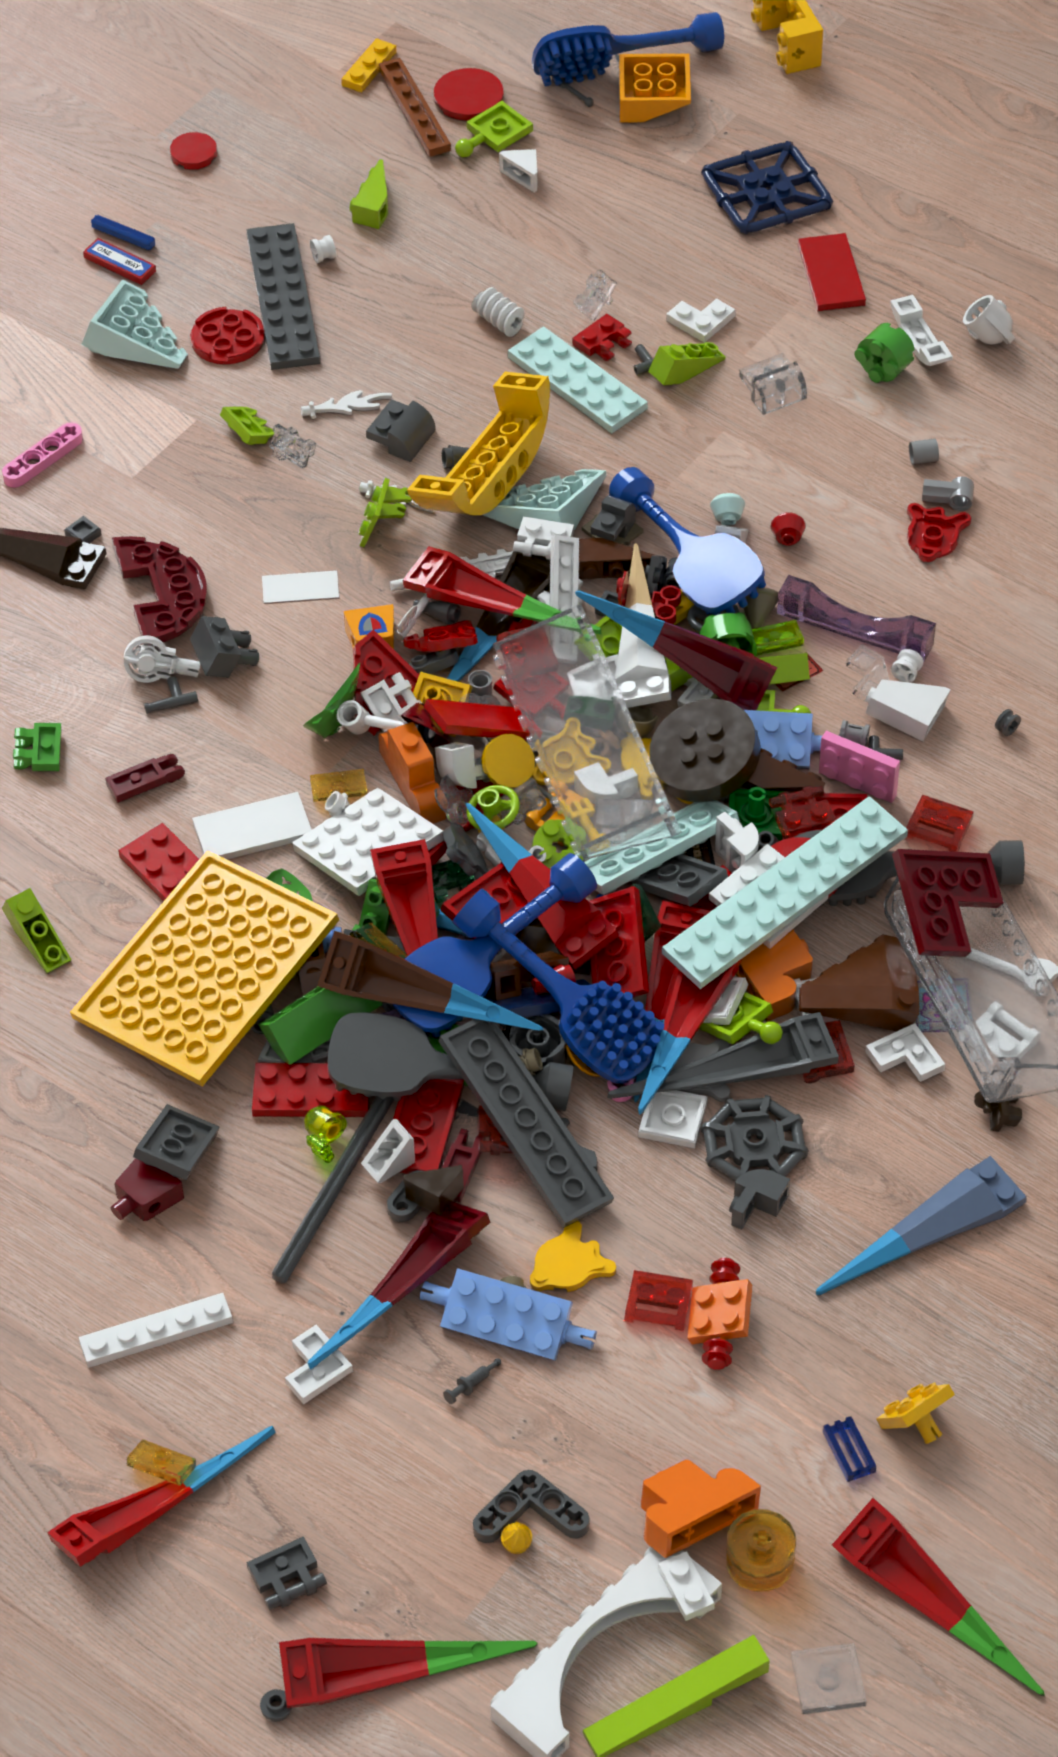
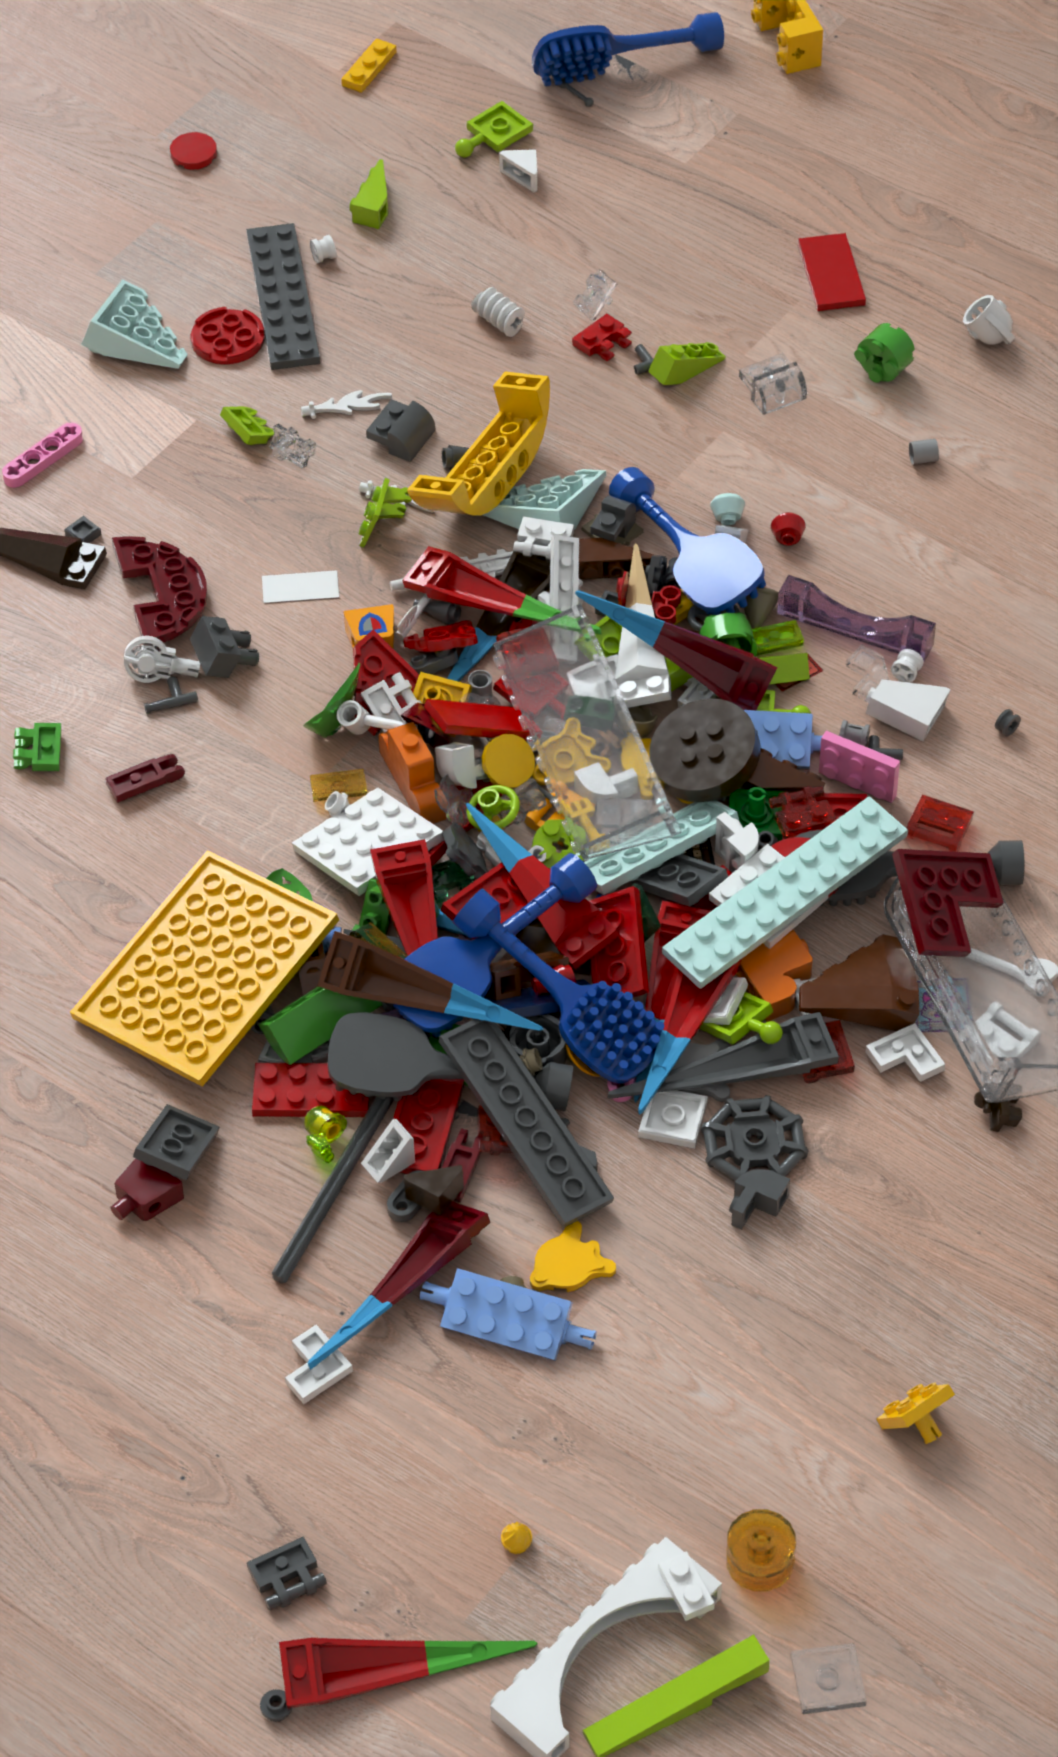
lime slope [2,888,71,973] -> none
red plate [47,1426,276,1567] -> none
white plate [79,1293,233,1368] -> none
tile [83,238,156,285] -> none
blue axle [91,215,156,250] -> none
red plate [118,822,199,902] -> none
clear yellow plate [127,1439,196,1486] -> none
white tile [192,792,312,860] -> none
dark orange plate [379,58,451,157] -> none
red tile [434,68,504,121] -> none
dark grey piece [443,1358,501,1404] -> none
dark grey beam [473,1470,589,1543] -> none
light aqua plate [508,326,648,434] -> none
light orange slope [619,53,691,123] -> none
clear red plate [624,1270,693,1331] -> none
orange brick [641,1460,761,1559] -> none
white plate [666,298,736,343] -> none
orange plate [687,1257,753,1370] -> none
dark blue plate [701,141,833,234] -> none
sand blue plate [816,1156,1027,1295] -> none
clear blue tile [822,1416,877,1482] -> none
red plate [832,1498,1045,1695] -> none
white slope [890,295,953,366] -> none
red tile [907,503,971,562] -> none
light grey piece [922,477,974,511] -> none

